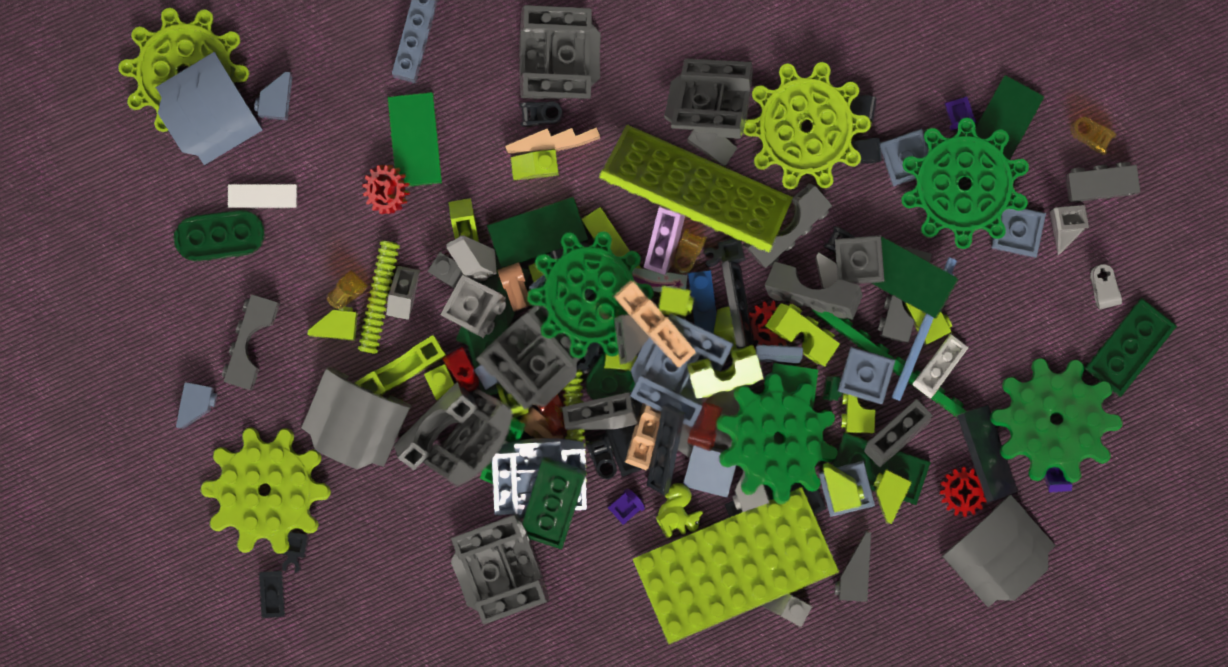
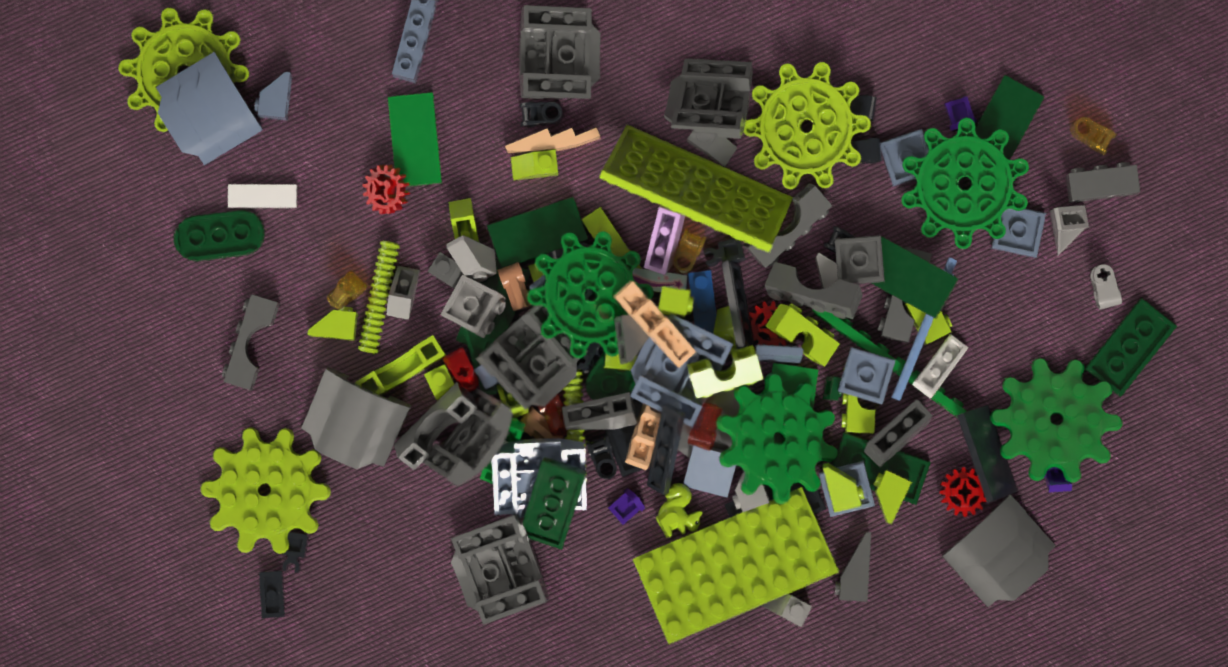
sand blue slope [176,382,217,429] -> none

